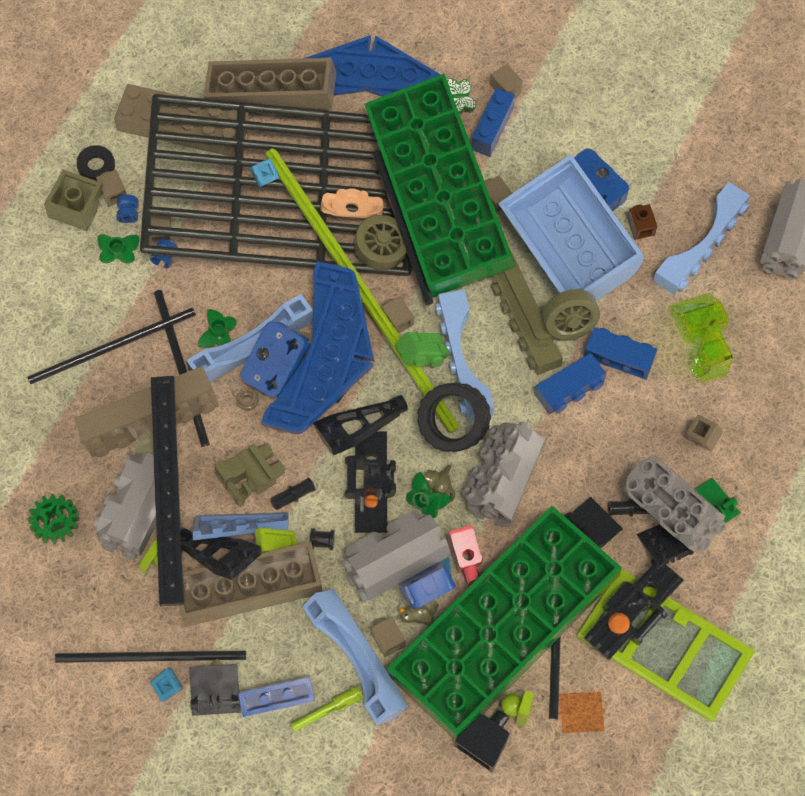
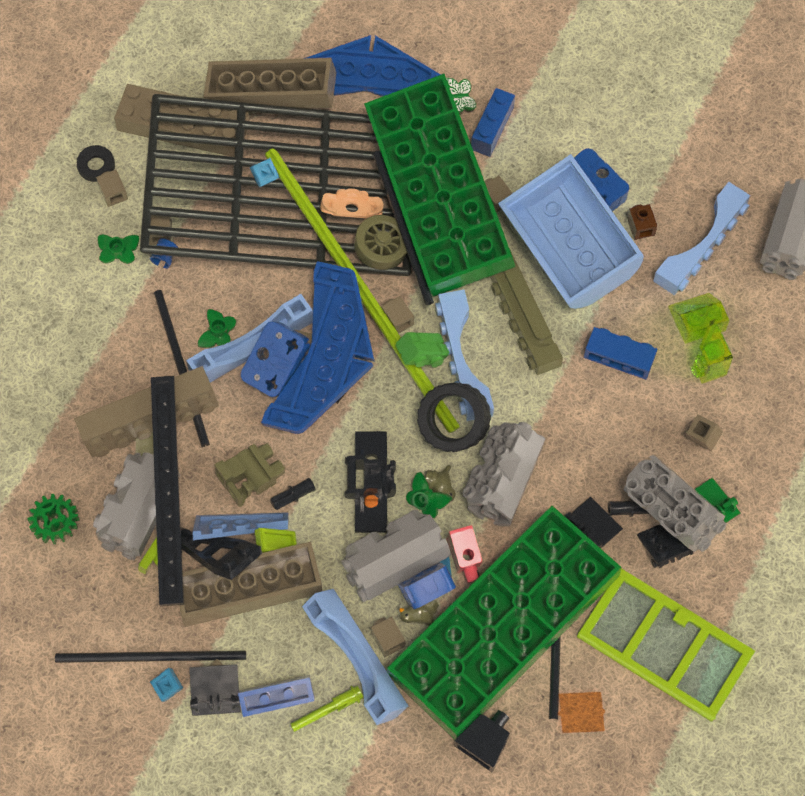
black piece [27,307,196,384] -> none
olive slope [44,169,103,231] -> none
blue wheel [116,194,139,223] -> none
dark tan plate [236,388,259,410] -> none
black bush [310,528,335,551] -> none
black plate [313,394,408,456] -> none
dark tan brick [490,64,523,98] -> none
lime tile [502,690,534,727] -> none
blue brick [534,353,606,414] -> none
olive wheel [542,289,600,340] -> none
black piece [584,559,684,661] -> none

